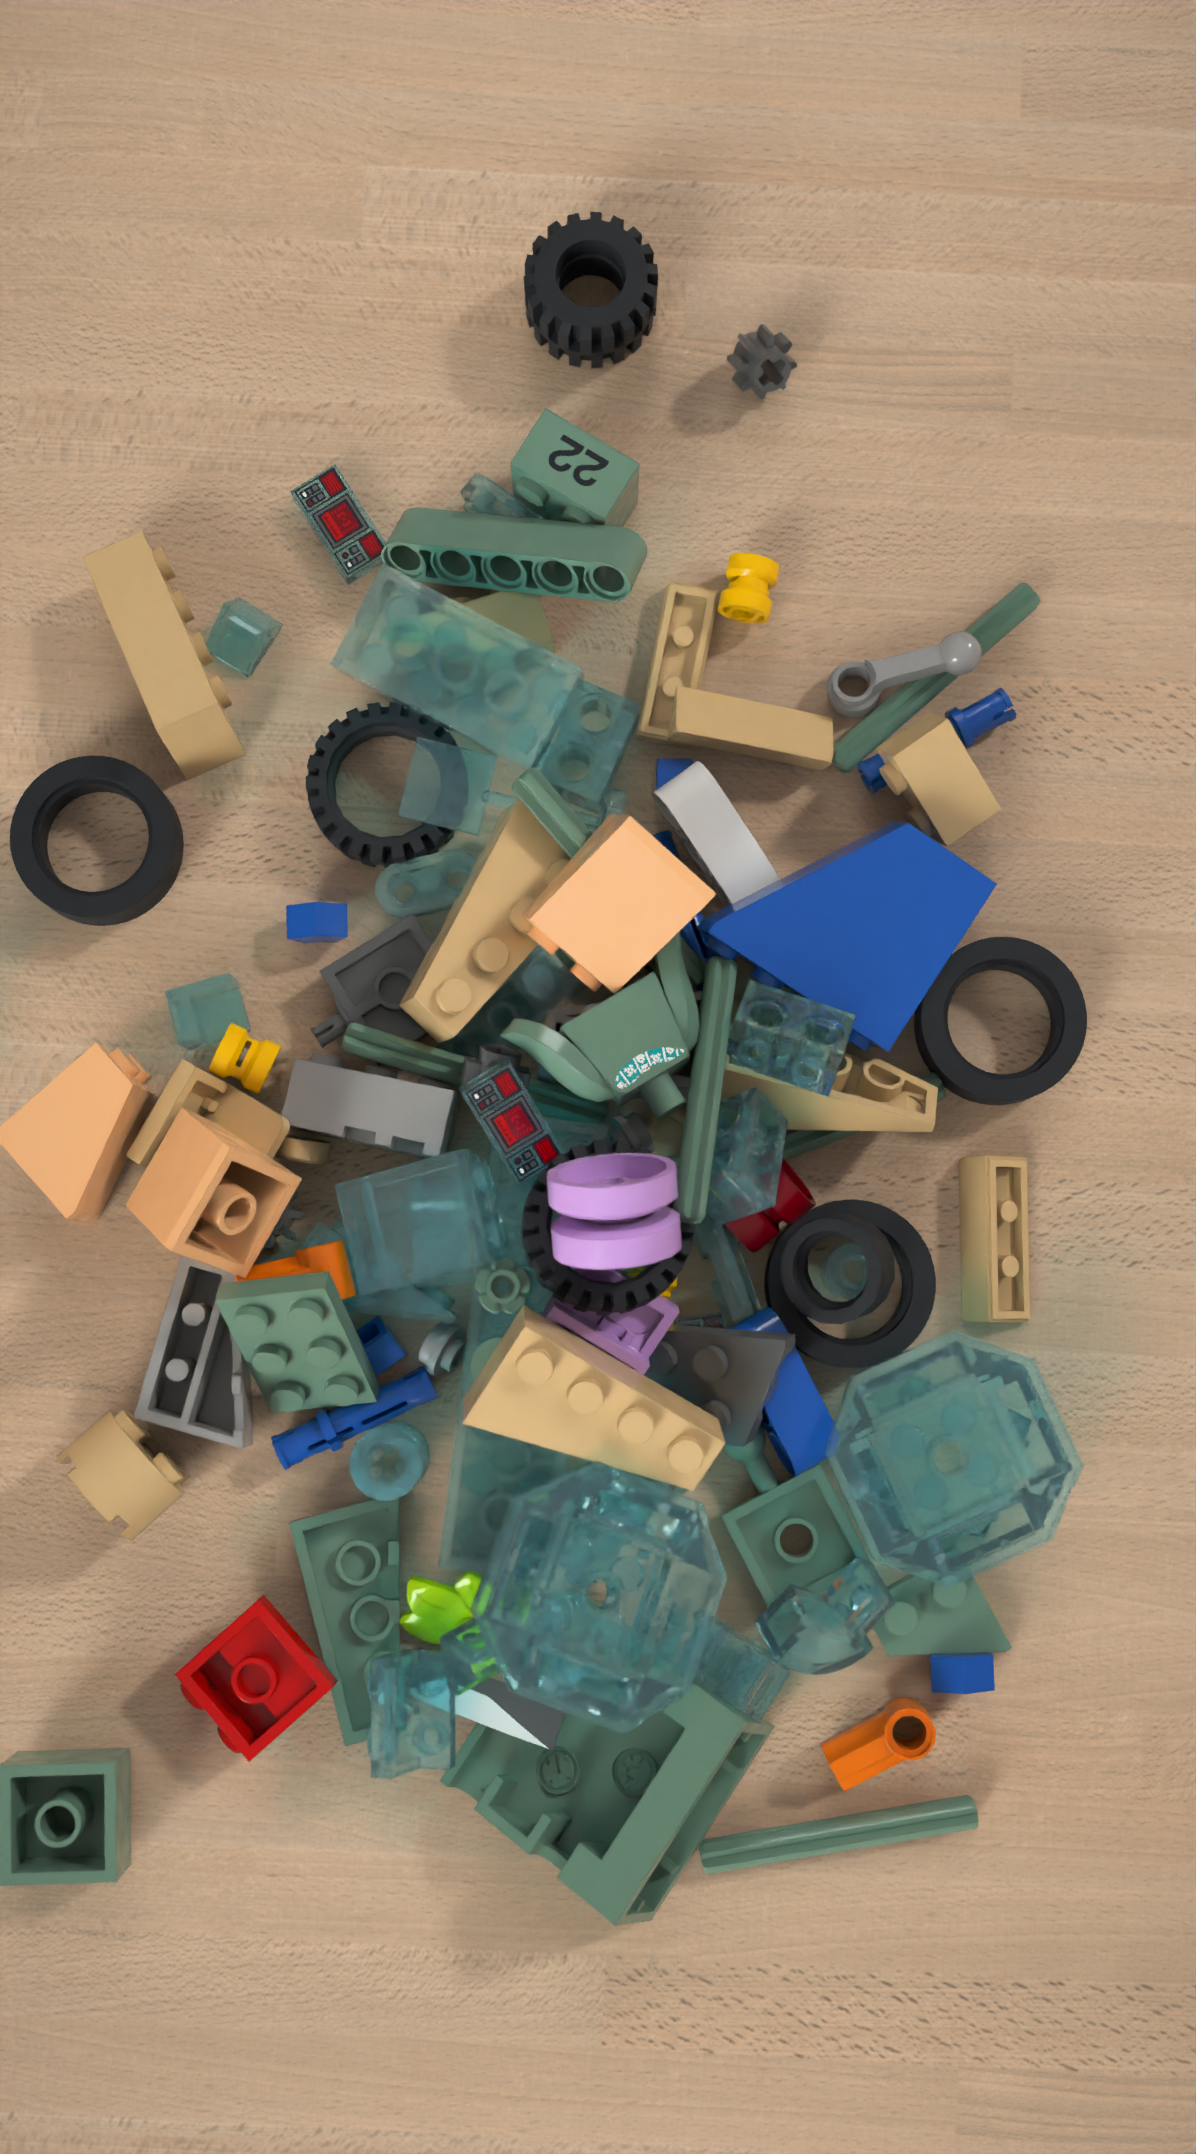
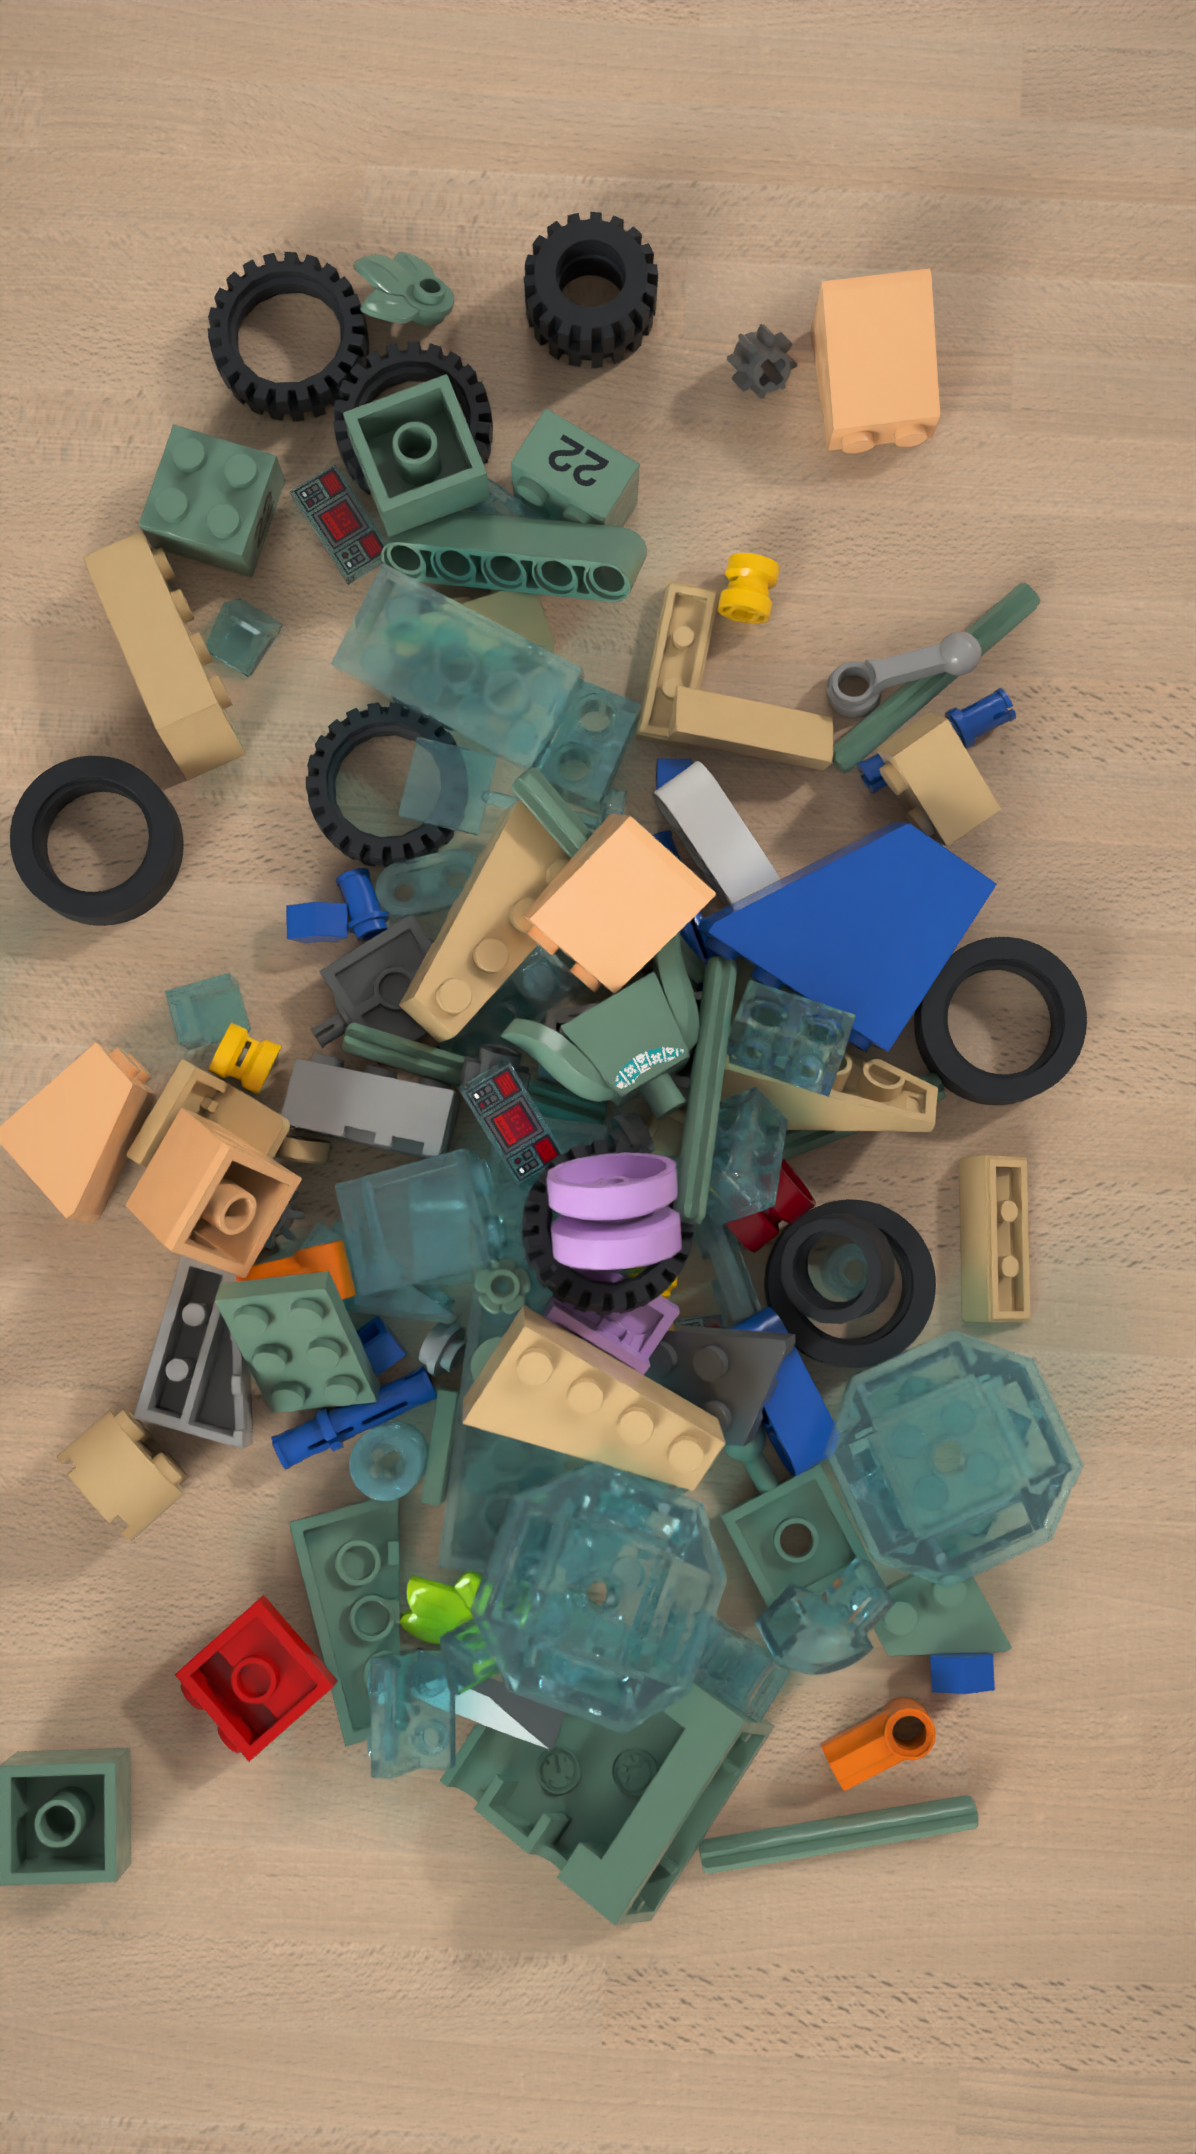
none -> sand green brick [139,424,285,578]
none -> black tyre [207,252,369,422]
none -> black tyre [333,341,493,495]
none -> blue pin [336,868,390,941]
none -> sand green brick [343,374,490,537]
none -> sand green plate [353,252,454,326]
none -> sand green tile [421,1387,463,1506]
none -> light nougat slope [810,268,940,454]

